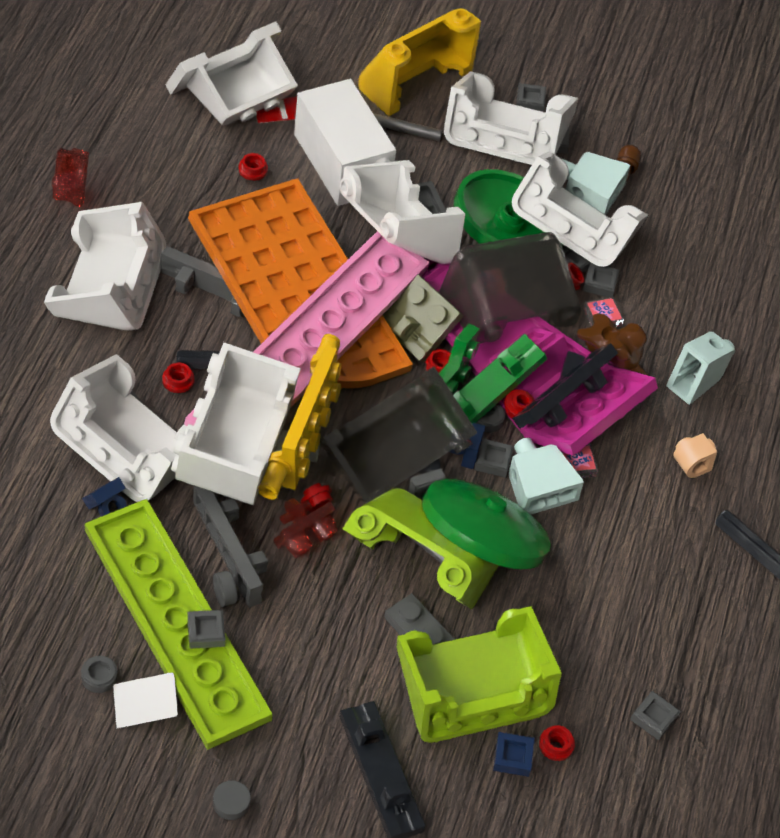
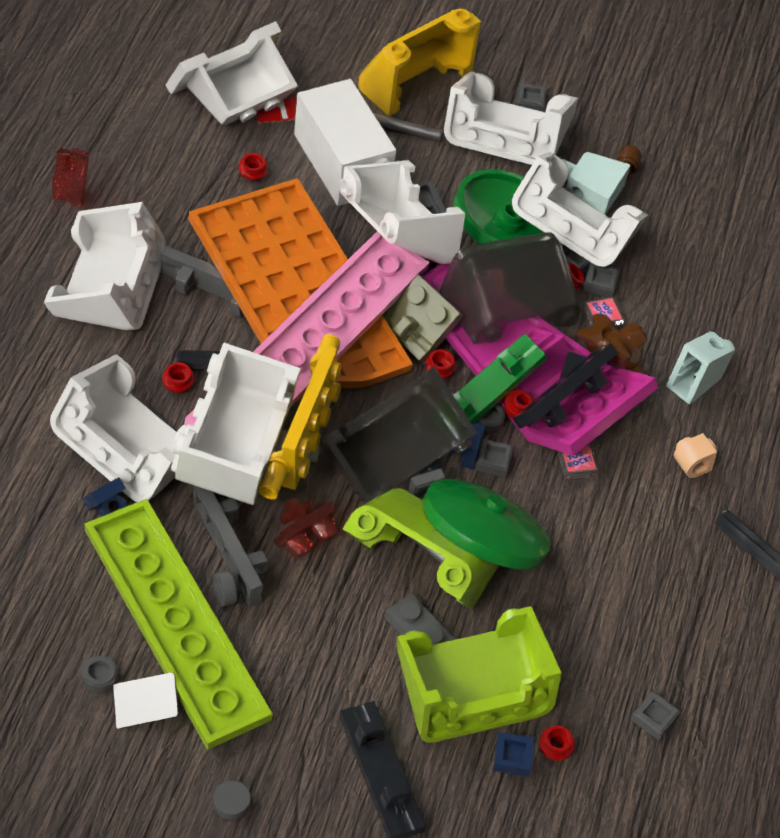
dark grey tile [187,610,225,649] -> none
red plate [300,483,333,512] -> none
green plate [427,323,480,408] -> none
light aqua torso [509,438,584,514] -> none

